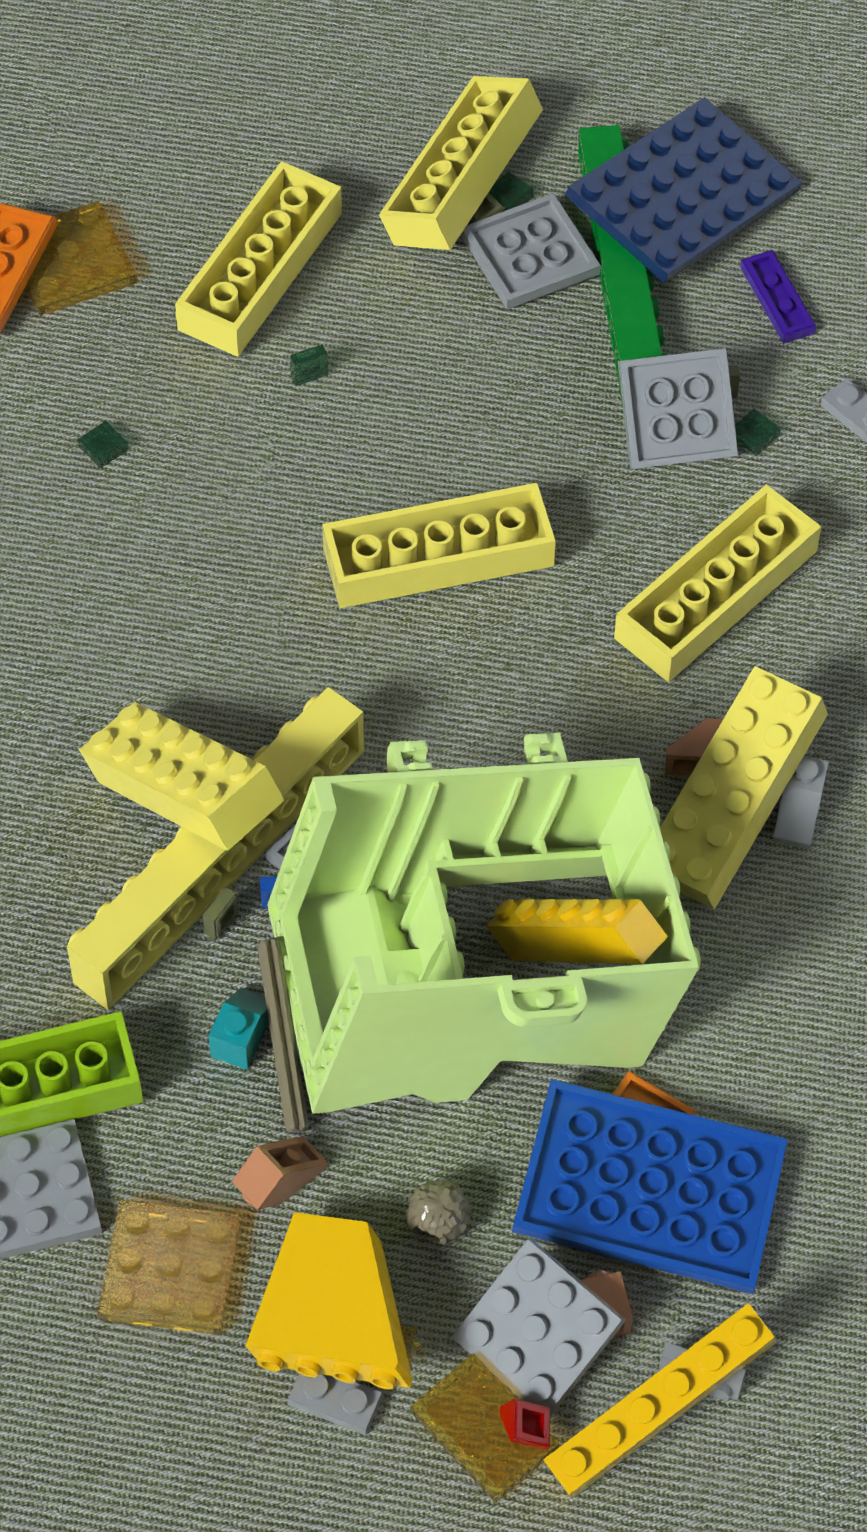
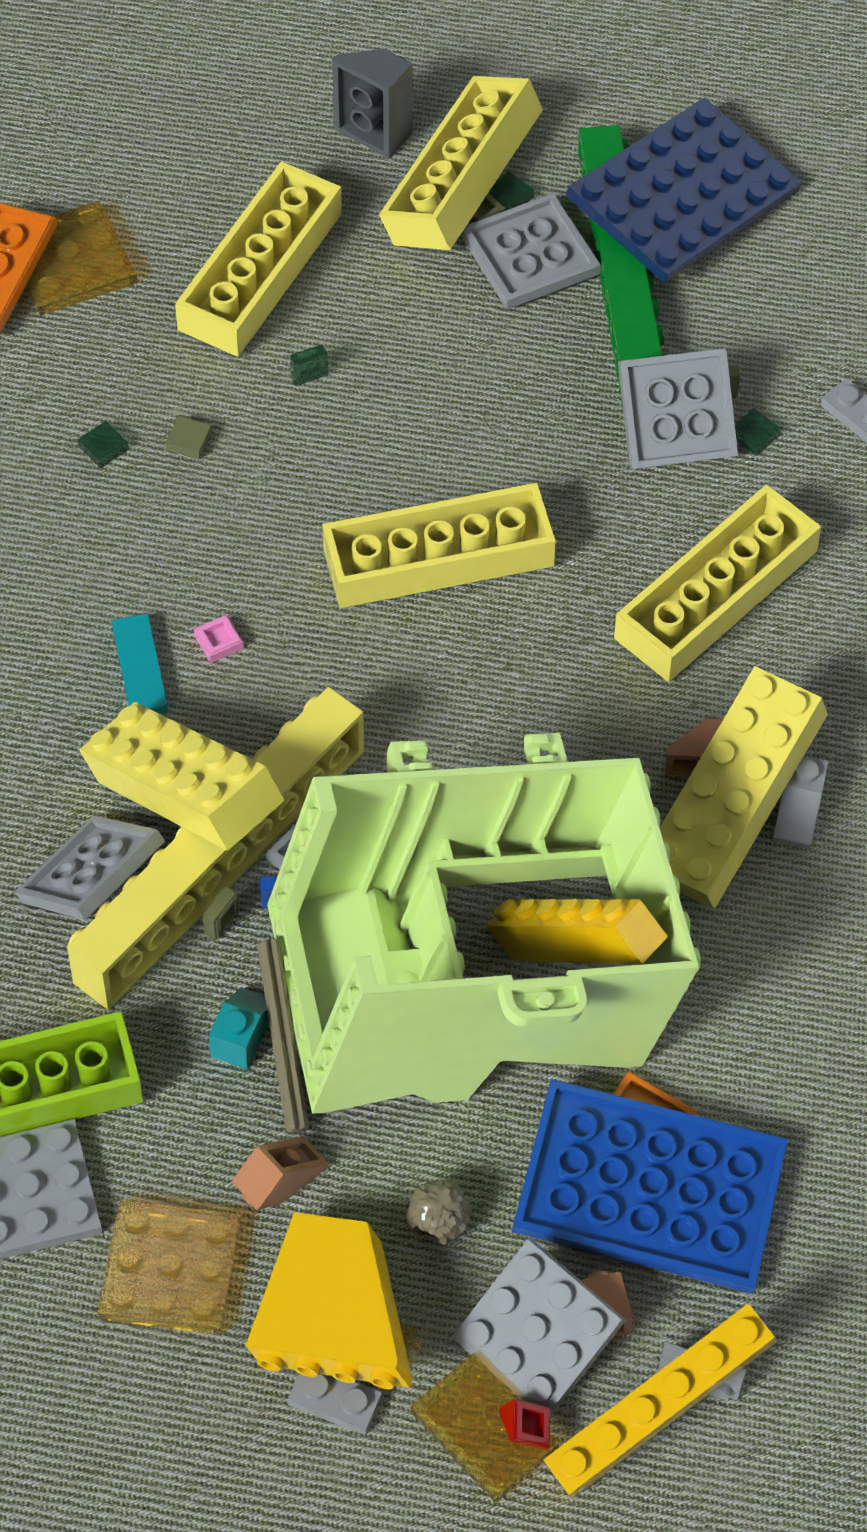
dark purple tile [740,250,816,344] -> none
none -> light grey plate [15,815,165,920]
none -> teal tile [111,614,168,714]
none -> olive tile [165,416,212,459]
none -> bright pink tile [193,614,244,663]
none -> dark grey slope [332,49,413,158]

